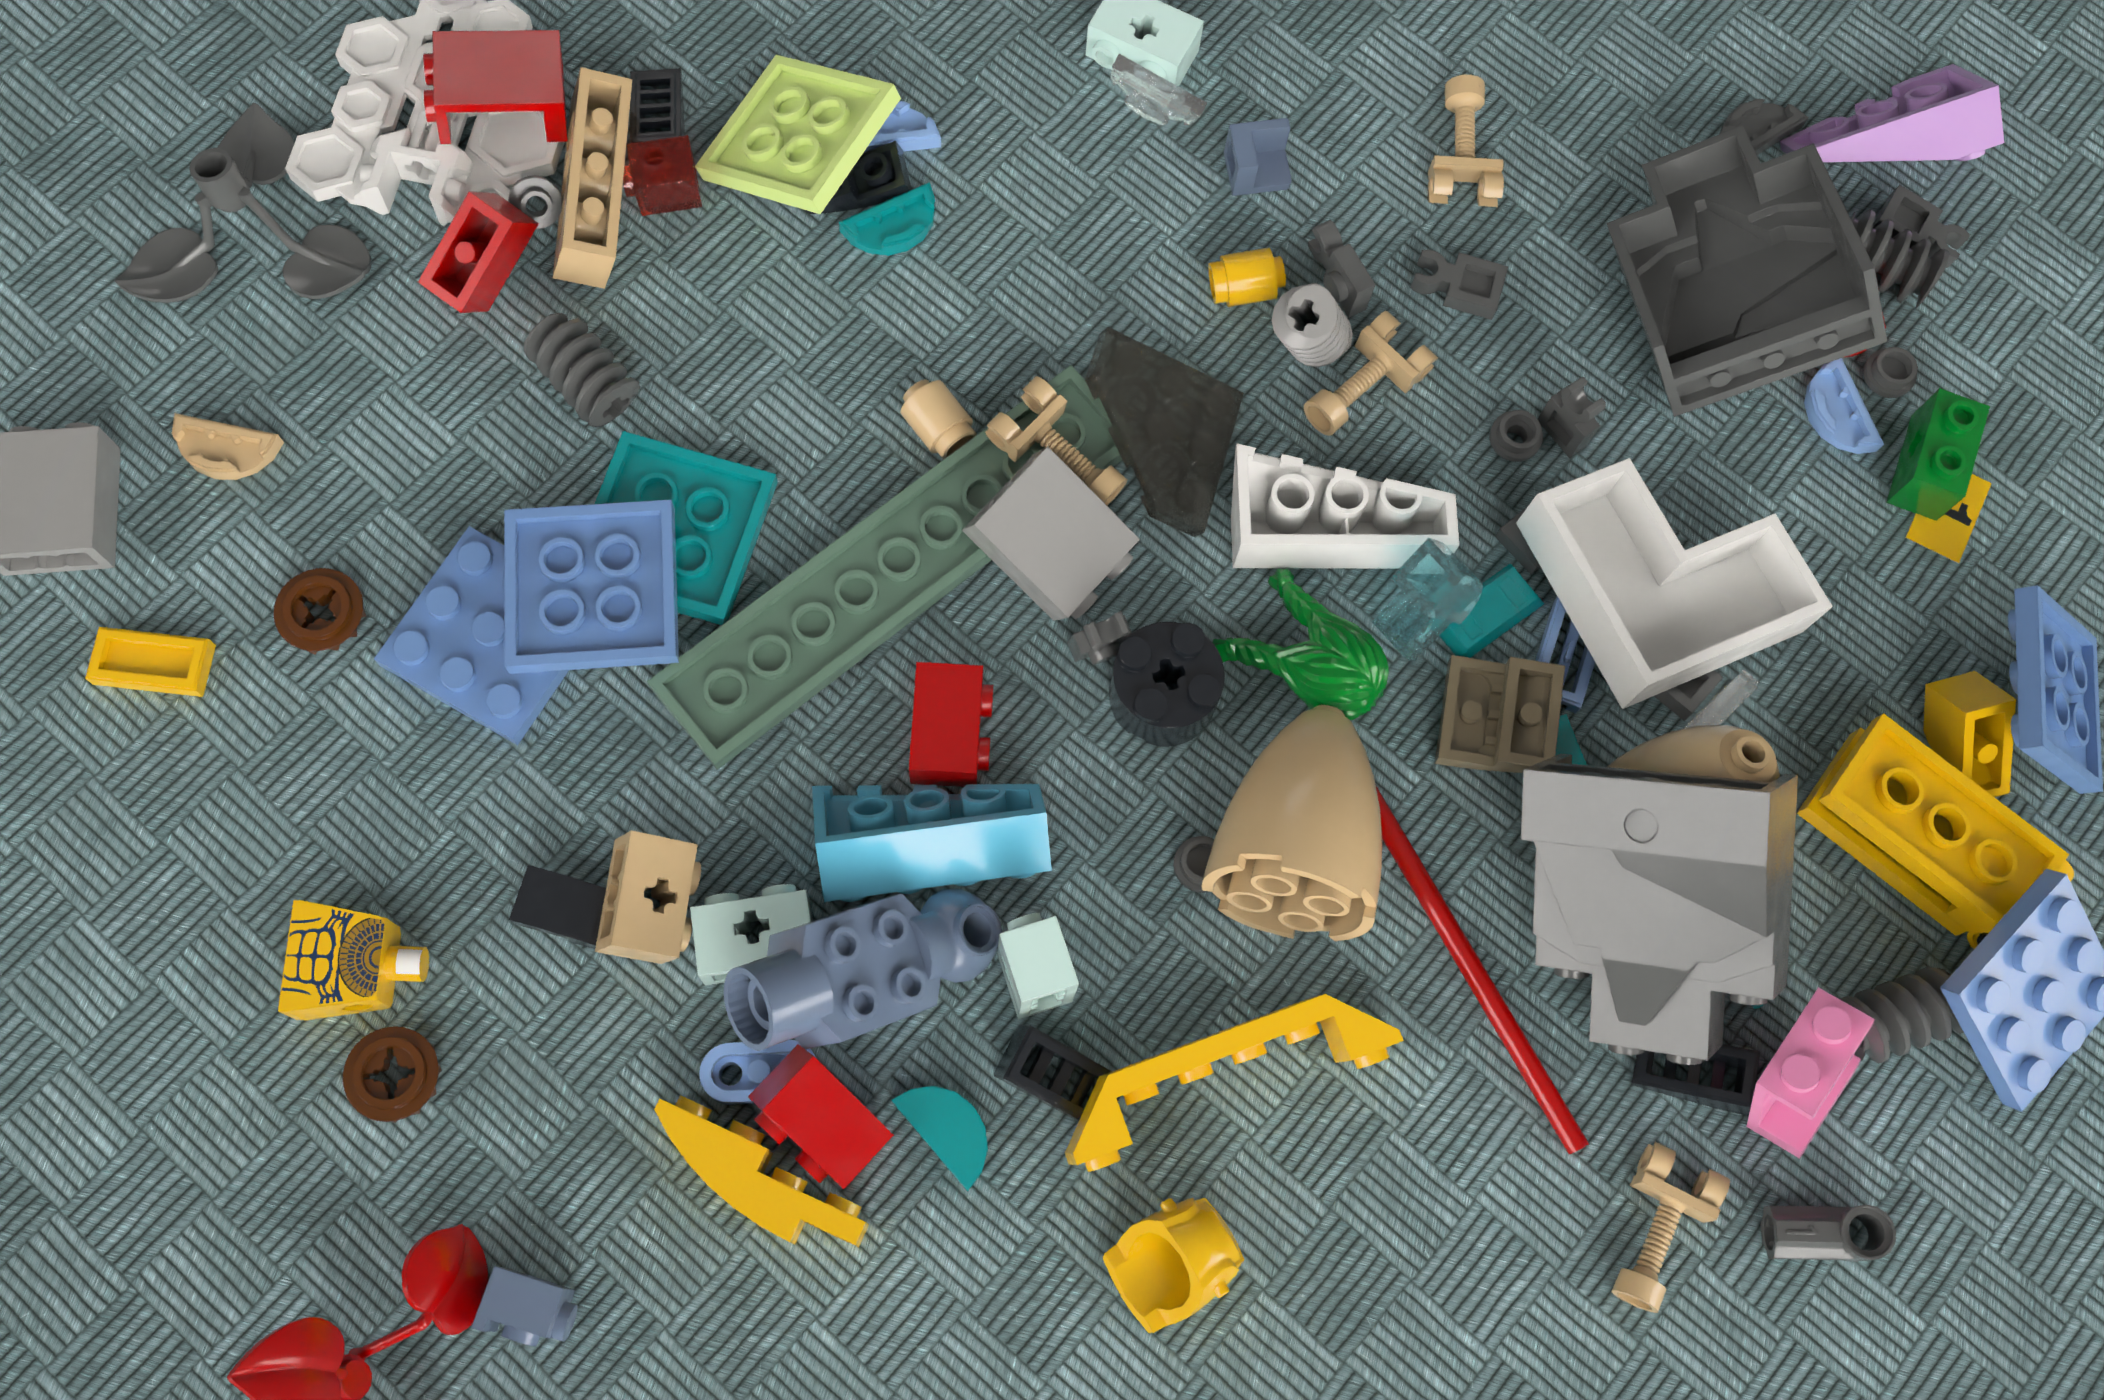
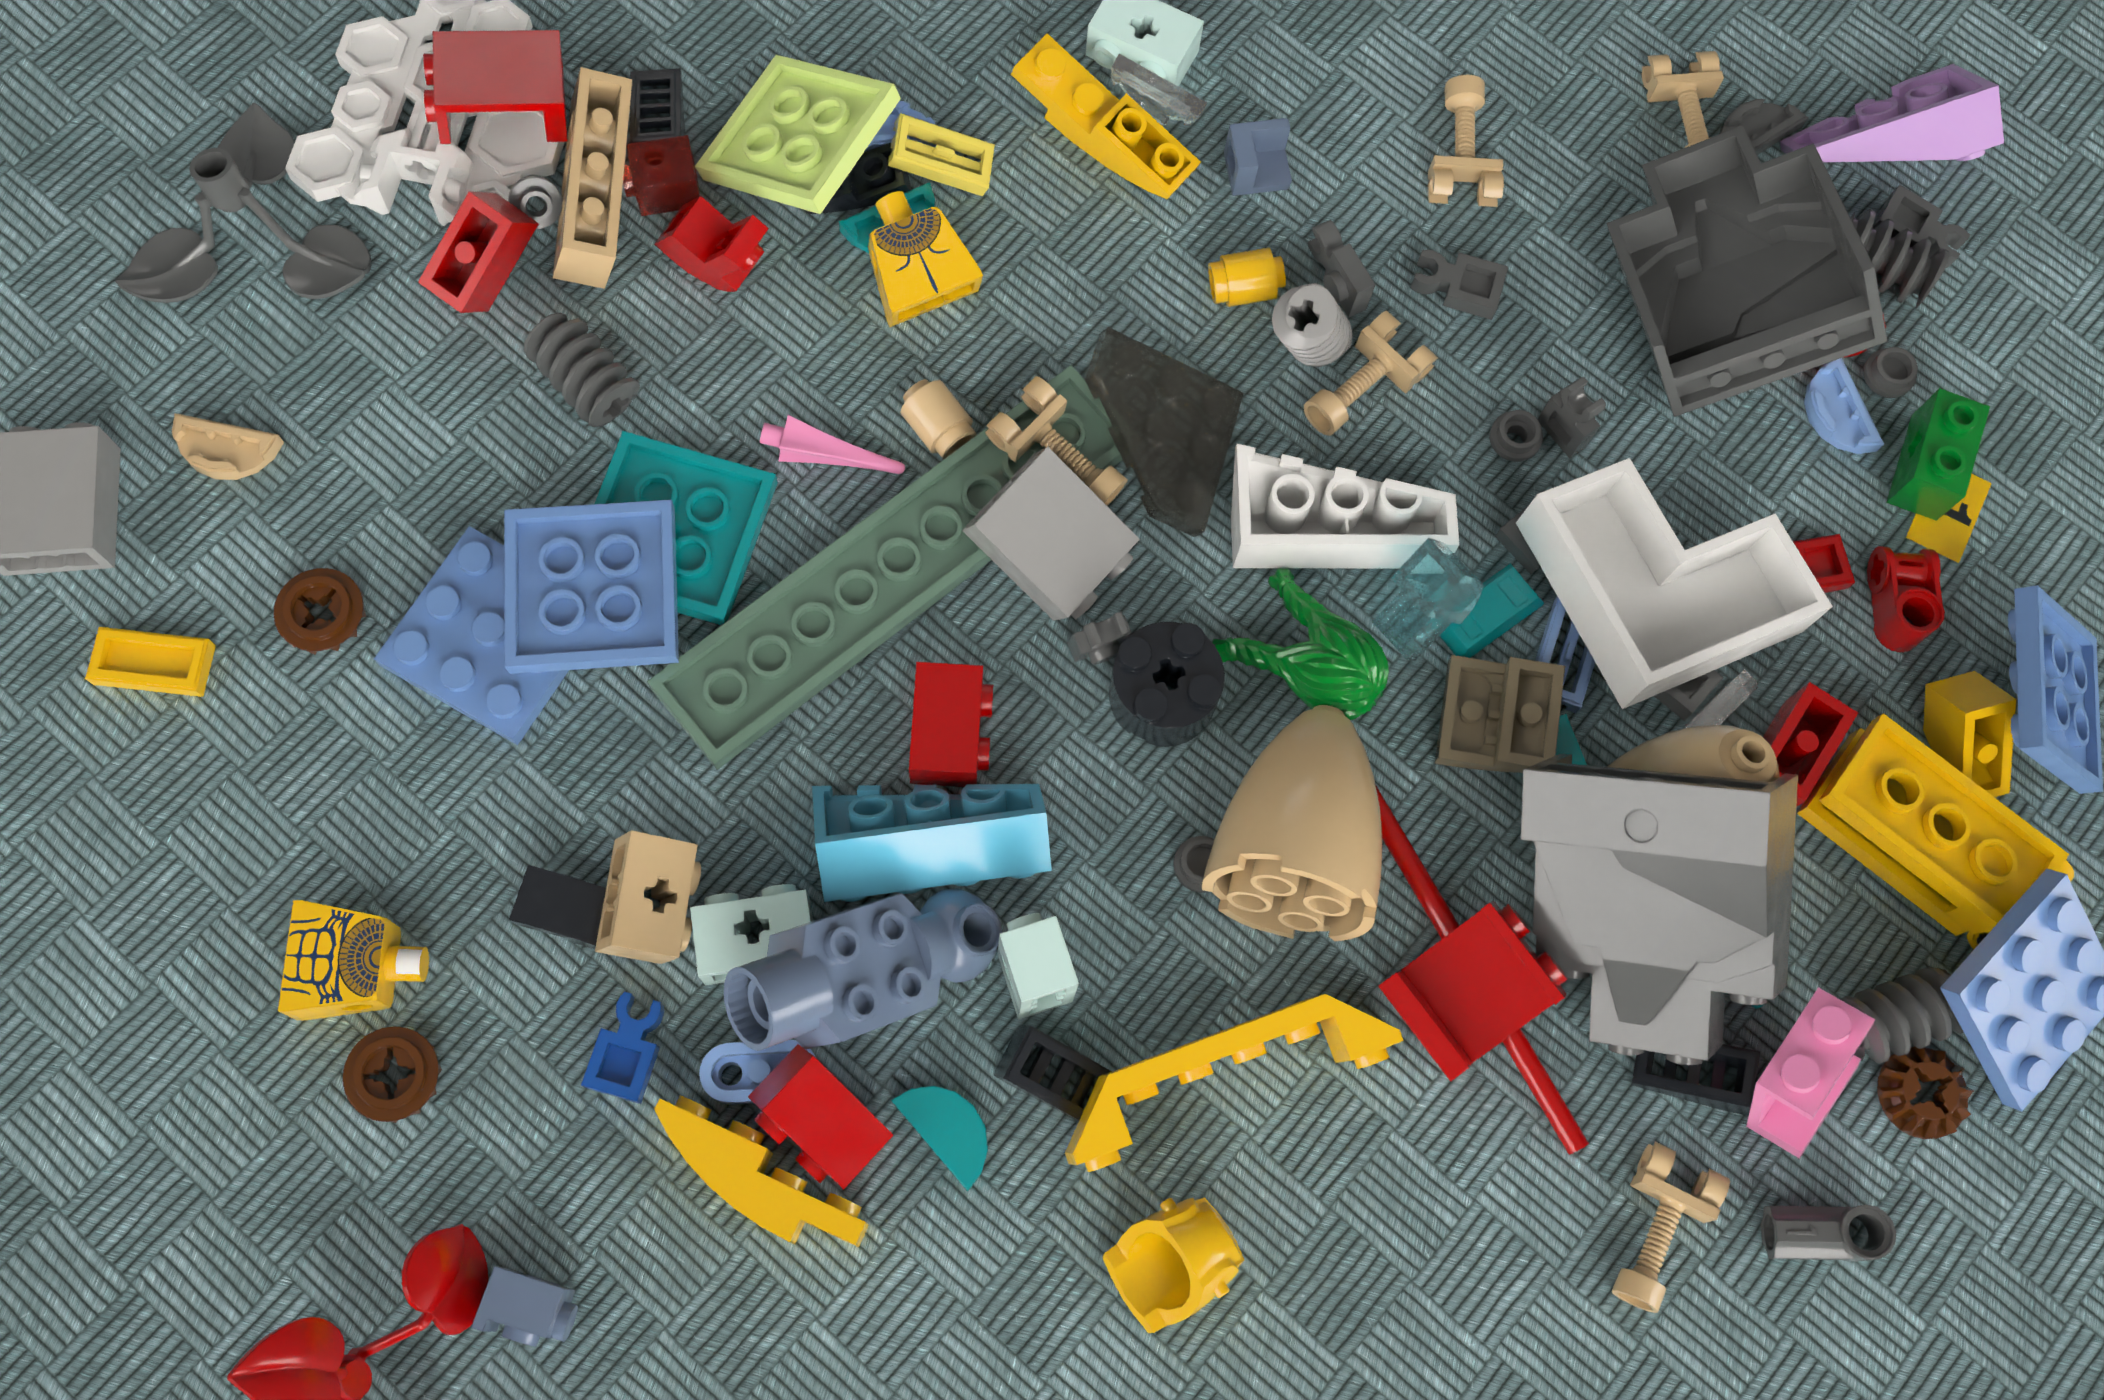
none -> blue plate [581,992,664,1104]
none -> red brick [654,196,769,292]
none -> bright pink piece [760,415,905,474]
none -> yellow torso [868,191,983,327]
none -> light yellow tile [888,113,995,196]
none -> yellow slope [1011,34,1201,199]
none -> red panel [1378,901,1568,1082]
none -> tan bar [1642,51,1724,148]
none -> red brick [1763,682,1858,807]
none -> red tile [1793,534,1855,593]
none -> red piece [1867,546,1945,653]
none -> reddish brown gear [1877,1046,1974,1139]

